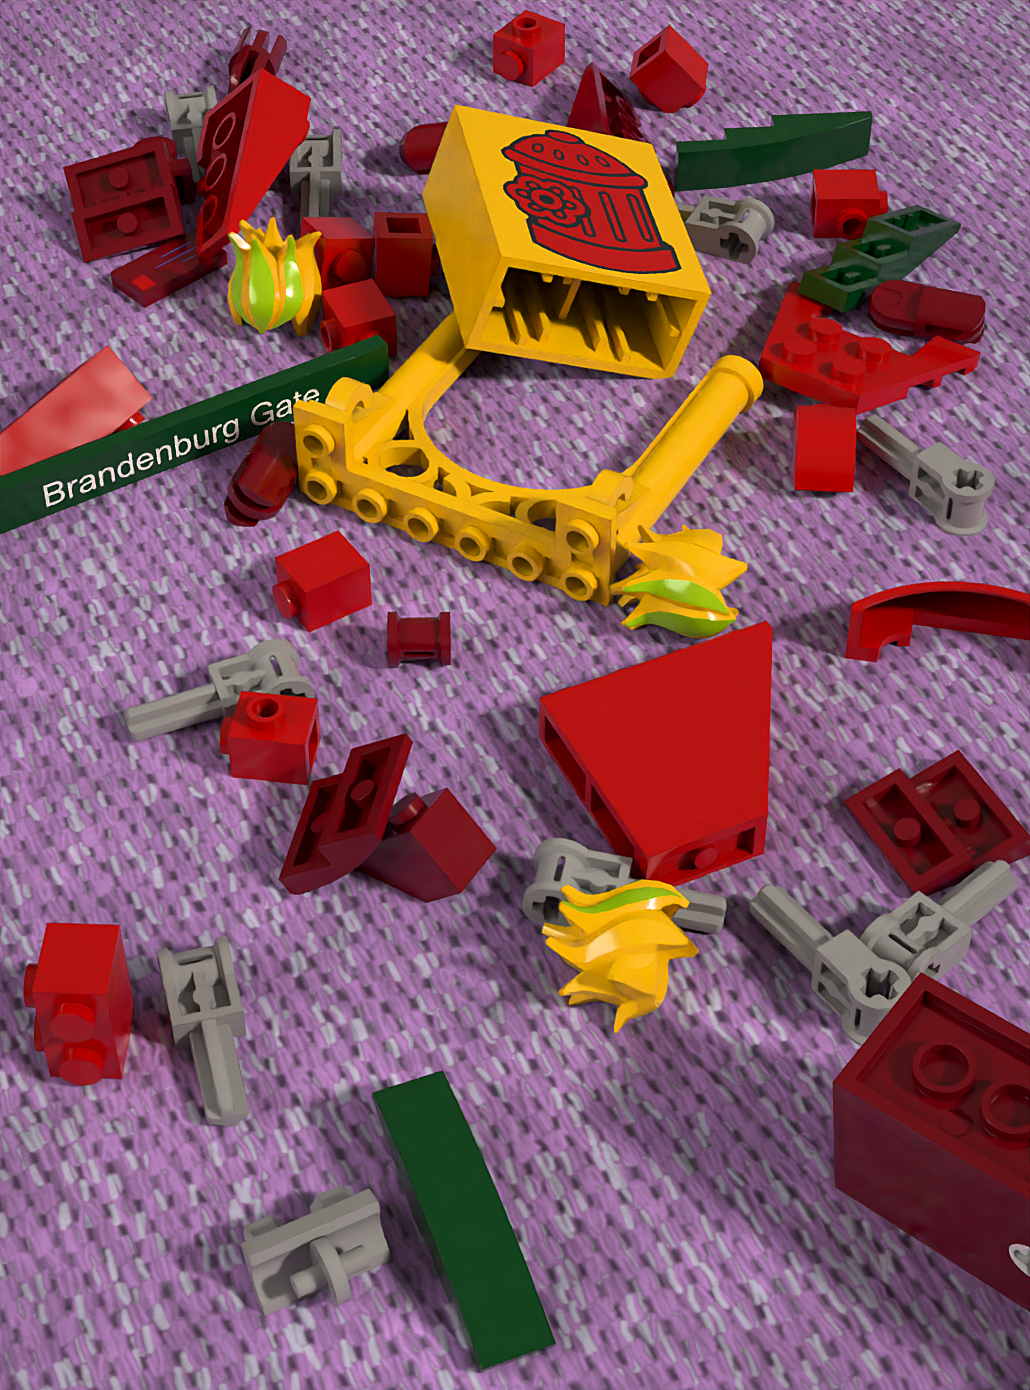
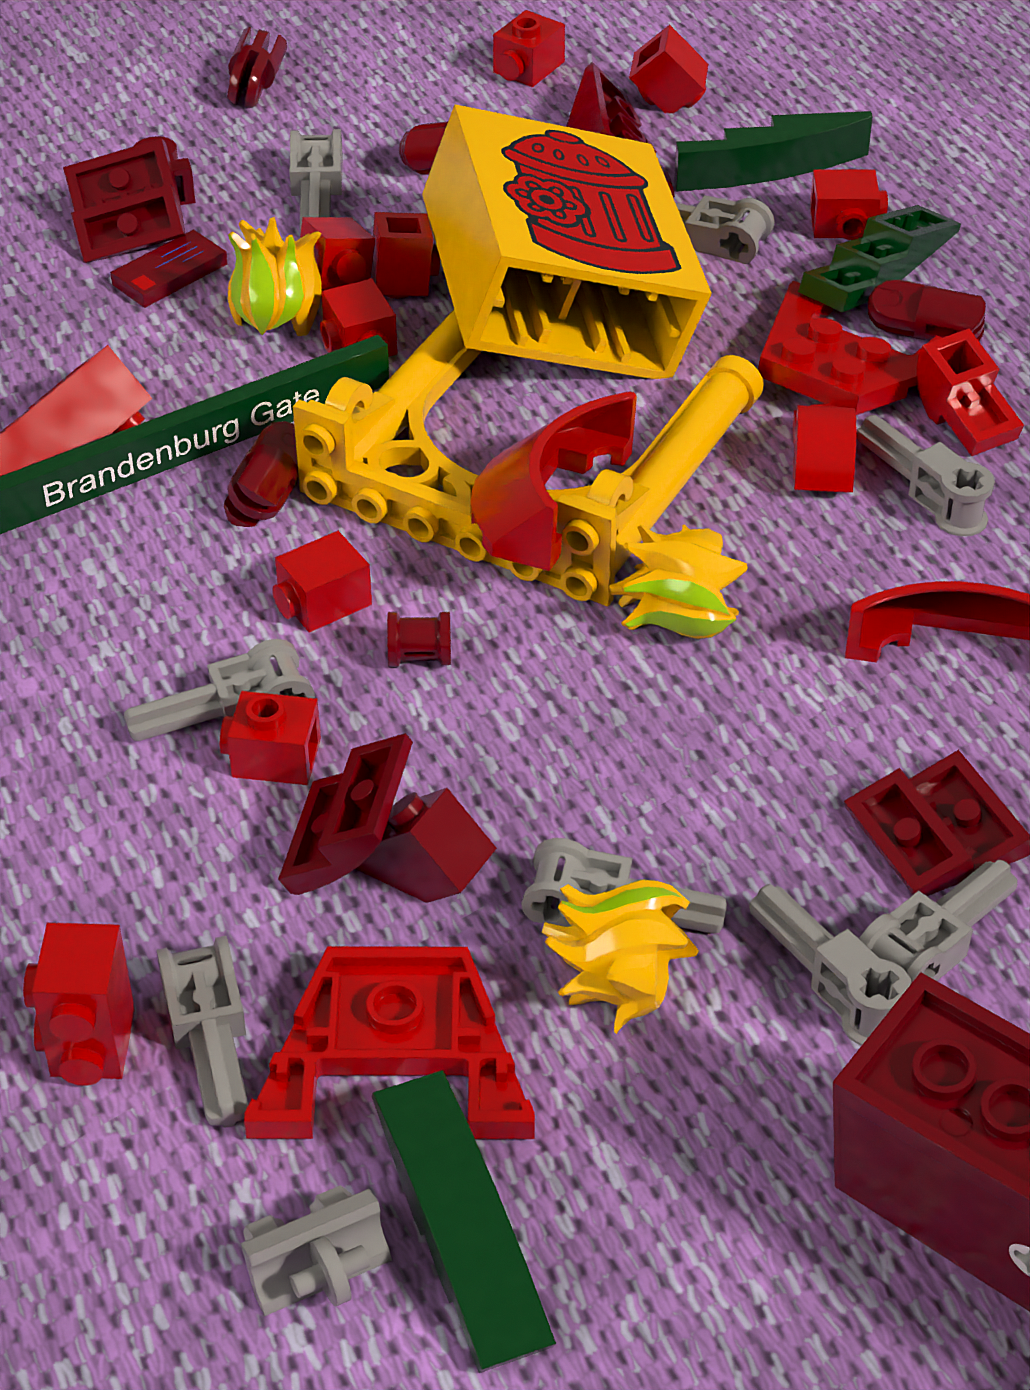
light grey connector [164,85,217,189] -> none
red wedge [197,68,311,261] -> none
red slope [539,620,773,887] -> none
none -> red wing [244,946,535,1139]
none -> red windscreen [470,391,637,571]
none -> red brick [917,329,1024,456]

